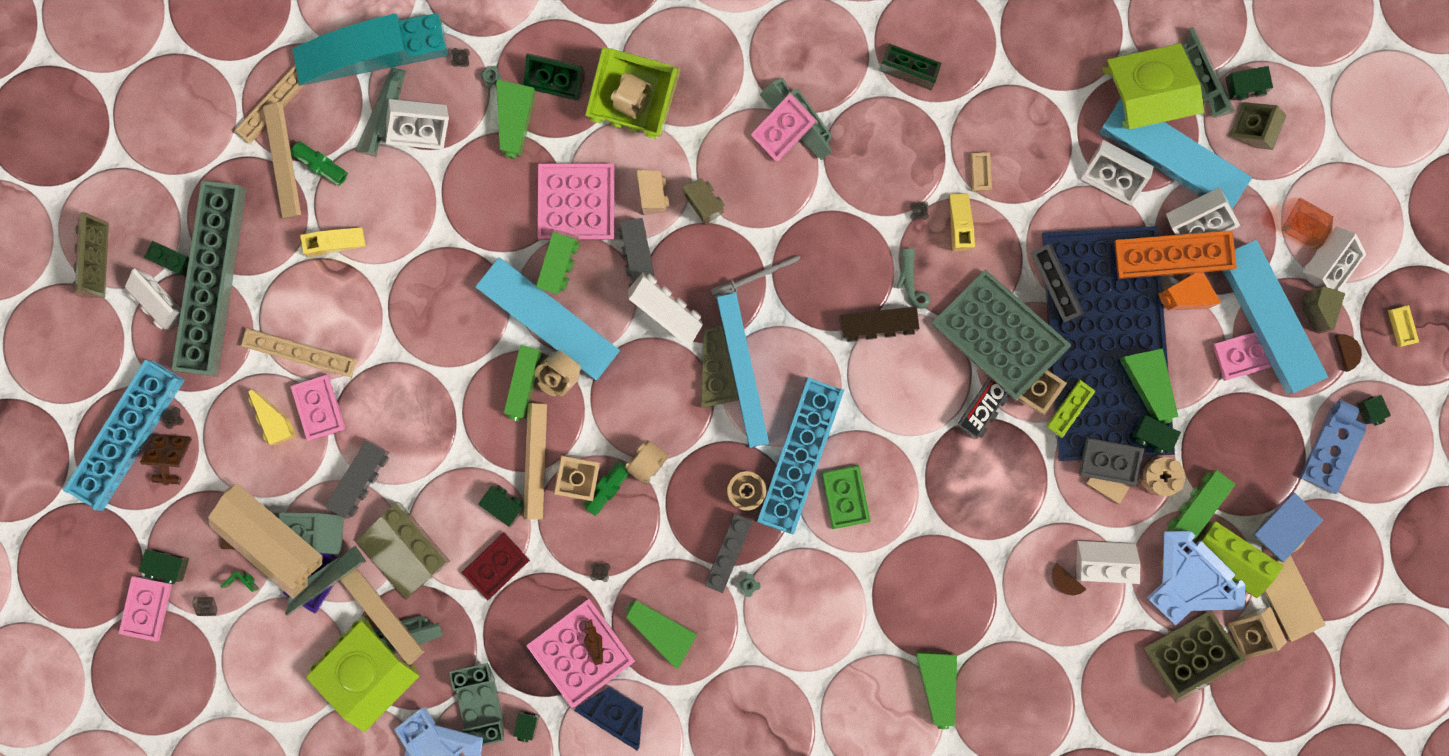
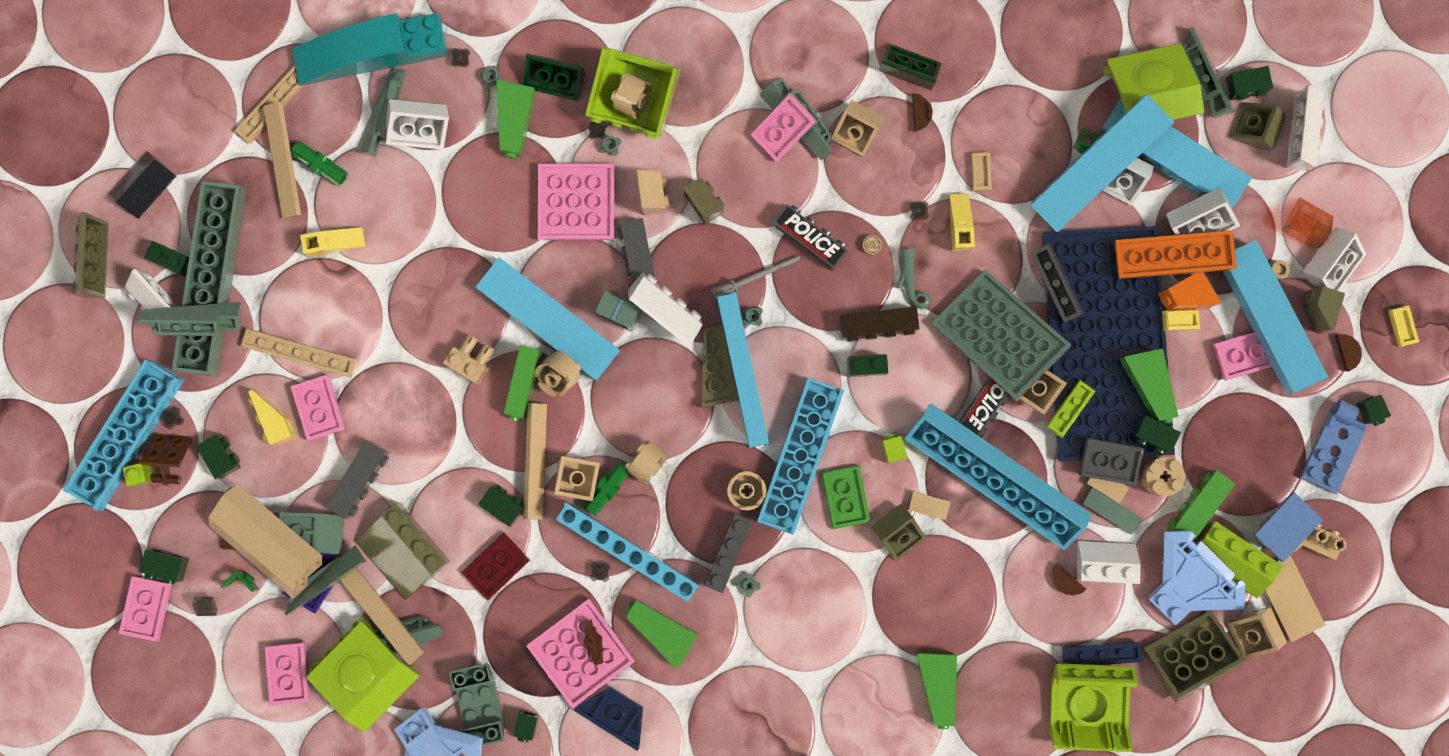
bright green brick [536,230,581,294] -> none
none -> black slope [109,151,177,219]
none -> lime brick [123,463,153,487]
none -> sand green wedge [138,302,241,336]
none -> dark green brick [196,434,241,479]
none -> bright pink plate [265,642,311,706]
none -> tan brick [443,333,495,385]
none -> medium azure tile [556,502,700,602]
none -> clear smoke plate [588,122,608,139]
none -> sand green container [595,290,642,332]
none -> sand green plate [600,135,621,156]
none -> sand green plate [744,307,763,326]
none -> brick [773,204,848,271]
none -> tan slope [831,100,885,157]
none -> dark green brick [847,354,888,378]
none -> tan tile [862,235,882,255]
none -> olive slope [871,504,926,561]
none -> lime brick [881,433,908,463]
none -> medium azure brick [905,403,1092,550]
none -> tan tile [908,491,951,520]
none -> reddish brown tile [912,93,933,132]
none -> medium azure tile [1031,94,1175,232]
none -> lime panel [1049,664,1138,752]
none -> dark blue plate [1062,642,1142,665]
none -> green bracket [1073,129,1098,154]
none -> sand green tile [1081,487,1142,534]
none -> light yellow tile [1162,310,1200,331]
none -> tan tile [1270,260,1290,280]
none -> white slope [1286,85,1325,171]
none -> tan brick [1302,524,1347,560]

